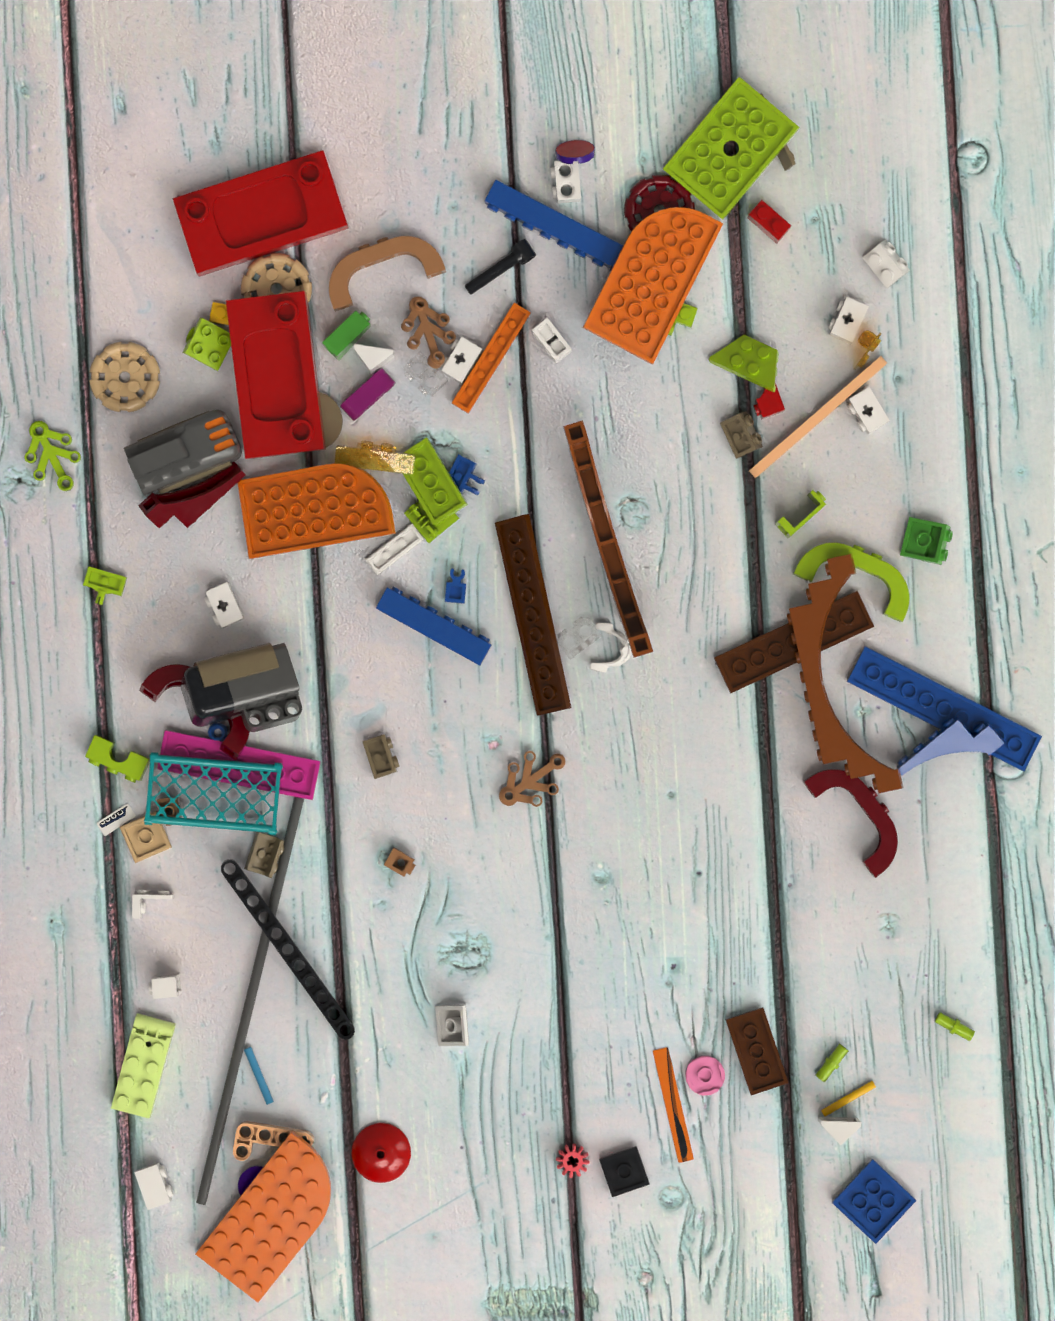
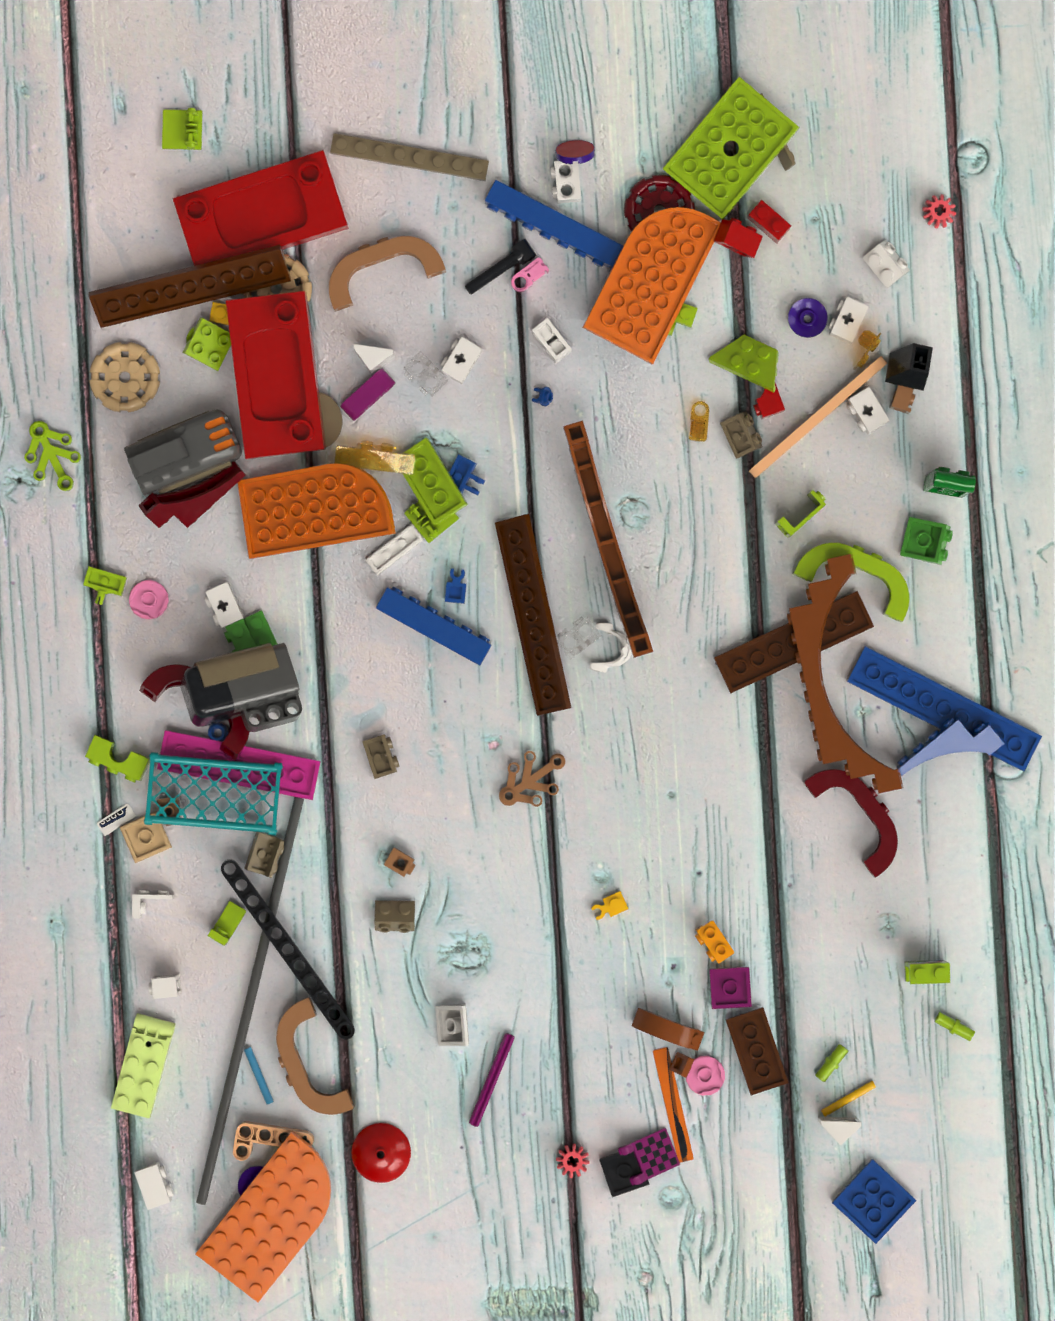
bright green slope [322,311,371,360] -> none
medium nougat plant [401,297,456,369] -> none
orange plate [452,303,531,414] -> none
none -> reddish brown plate [89,245,291,328]
none -> bright pink tile [129,580,169,620]
none -> lime hinge [162,108,203,150]
none -> lime bracket [207,901,246,946]
none -> bright green plate [224,610,278,652]
none -> medium nougat arch [276,996,355,1115]
none -> dark tan plate [330,133,489,181]
none -> dark tan bracket [374,900,415,933]
none -> magenta axle [469,1033,515,1127]
none -> bright pink piece [511,258,549,292]
none -> blue plate [532,387,553,407]
none -> yellow plate [591,891,628,920]
none -> magenta flag [618,1128,680,1185]
none -> dark orange arch [632,1008,705,1051]
none -> dark orange plate [669,1052,694,1078]
none -> clear yellow piece [689,401,709,442]
none -> light orange bracket [695,920,734,964]
none -> magenta plate [709,967,752,1009]
none -> red brick [714,218,763,258]
none -> dark purple dish [788,298,828,338]
none -> black slope [885,343,933,391]
none -> medium nougat brick [890,385,915,414]
none -> lime panel [904,960,950,984]
none -> coral gear [922,194,956,229]
none -> green hinge [923,467,976,498]

